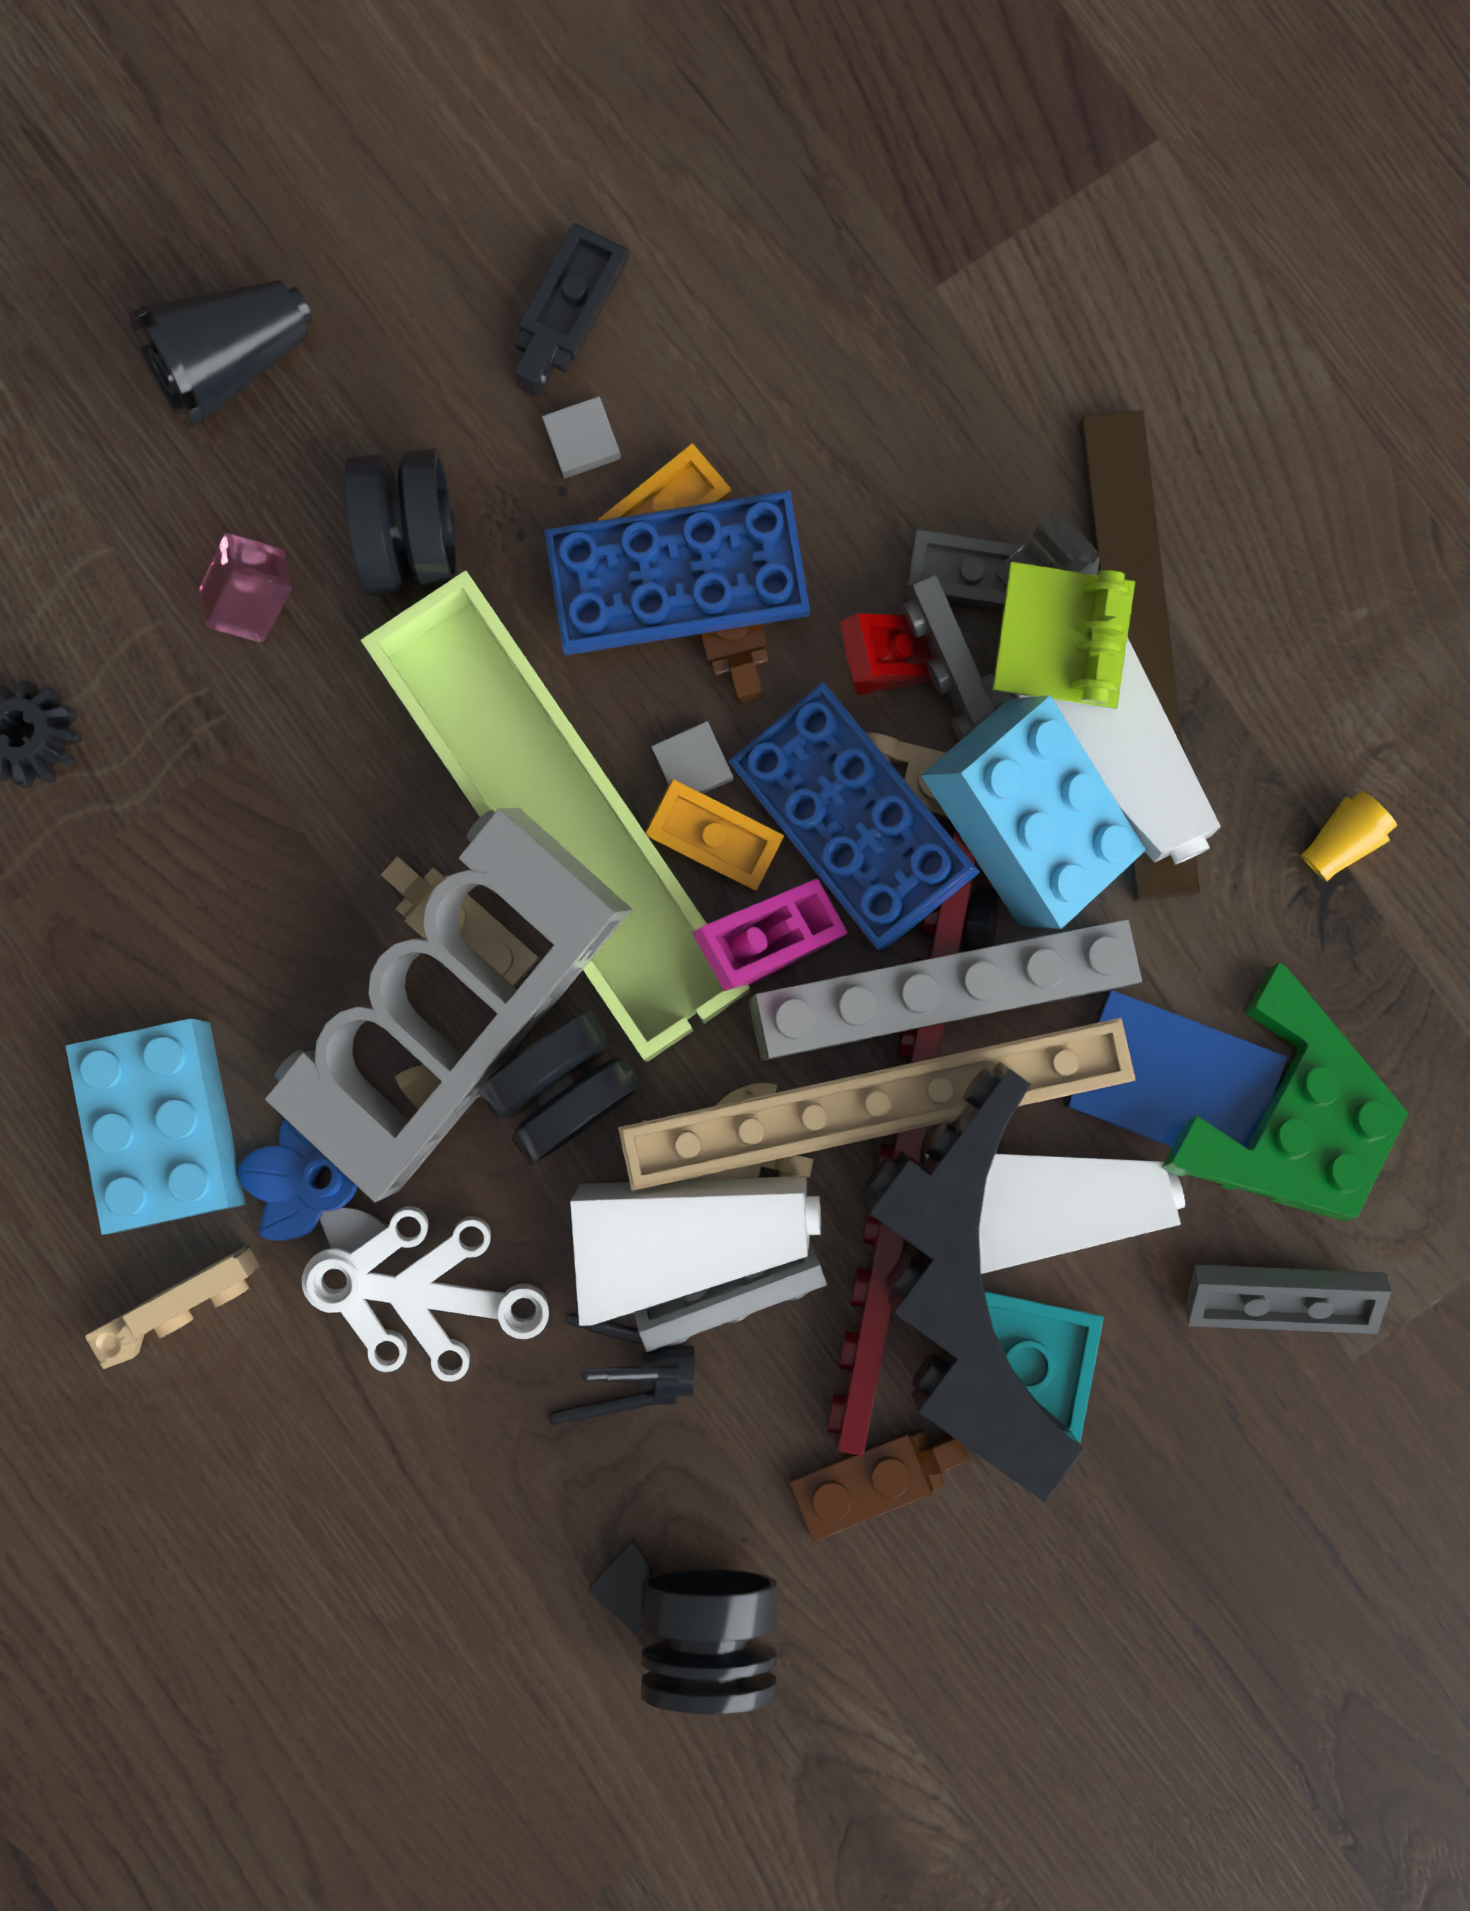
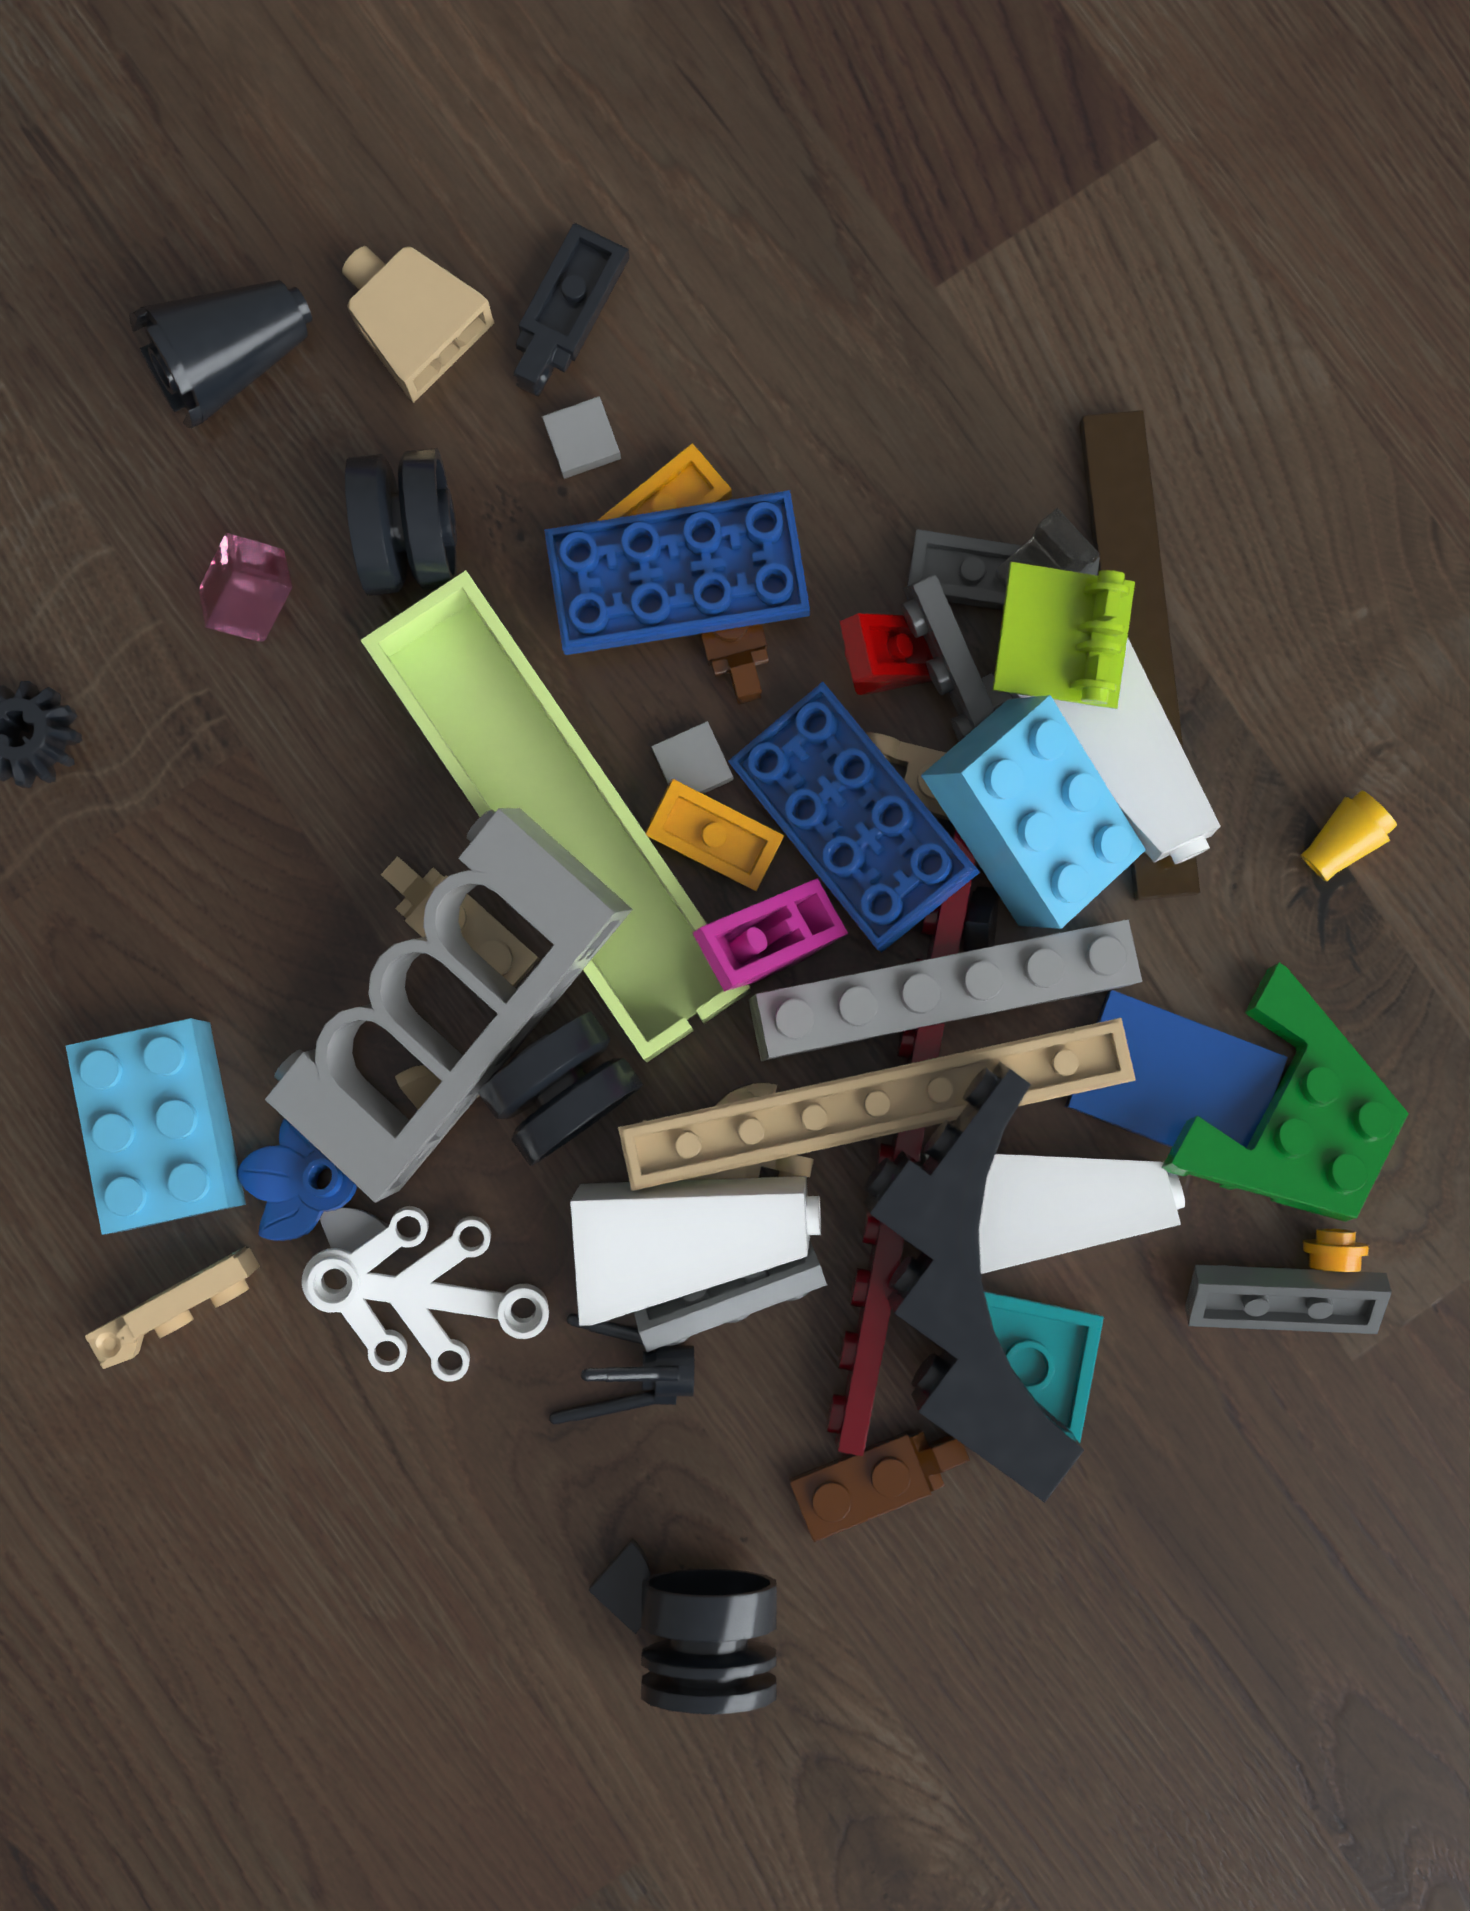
none -> tan torso [342,246,494,403]
none -> light orange plate [1303,1228,1369,1272]

